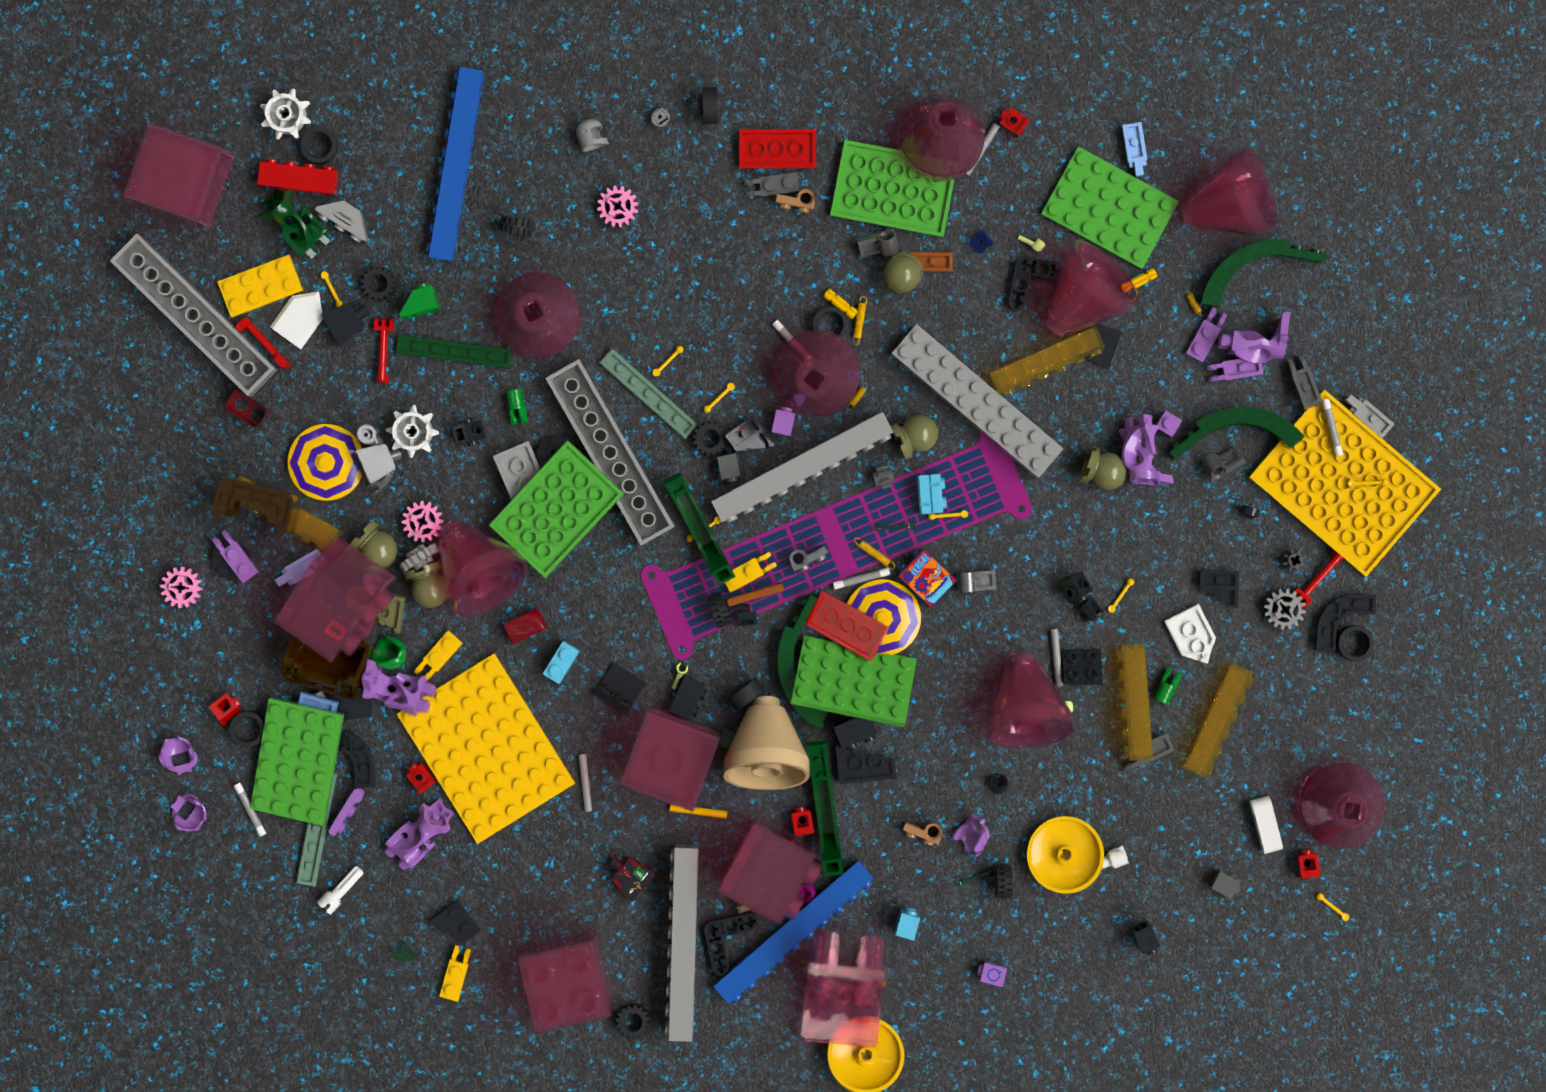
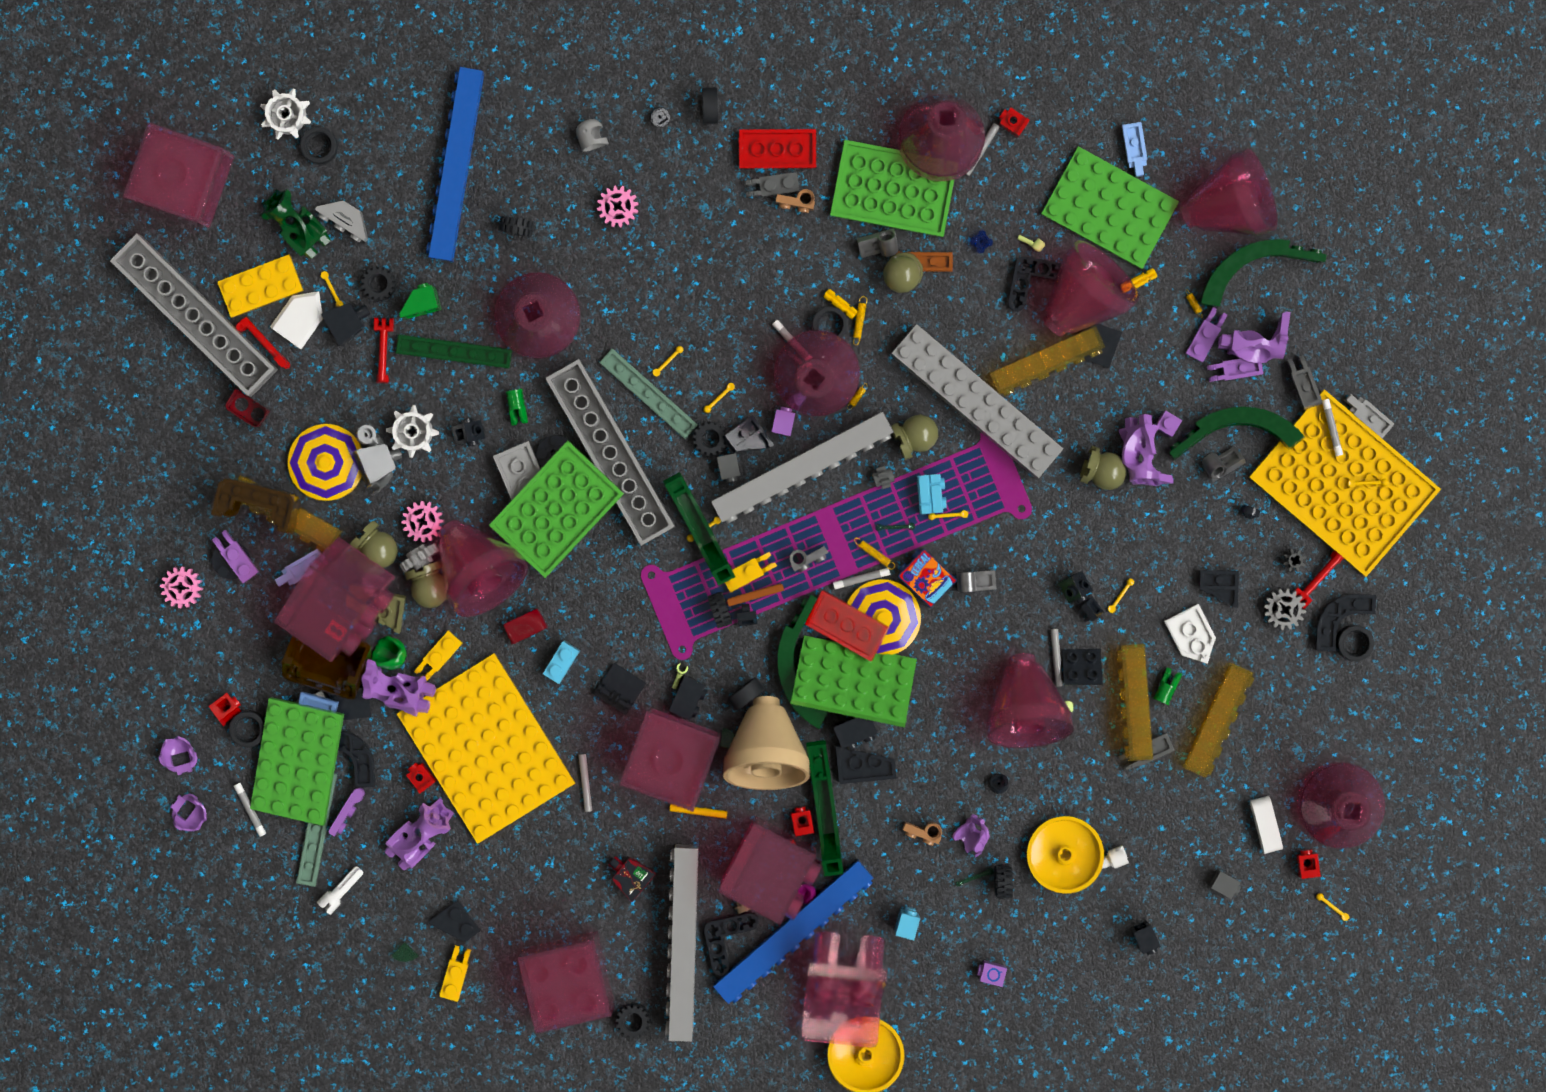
red brick [257,159,339,196] -> none

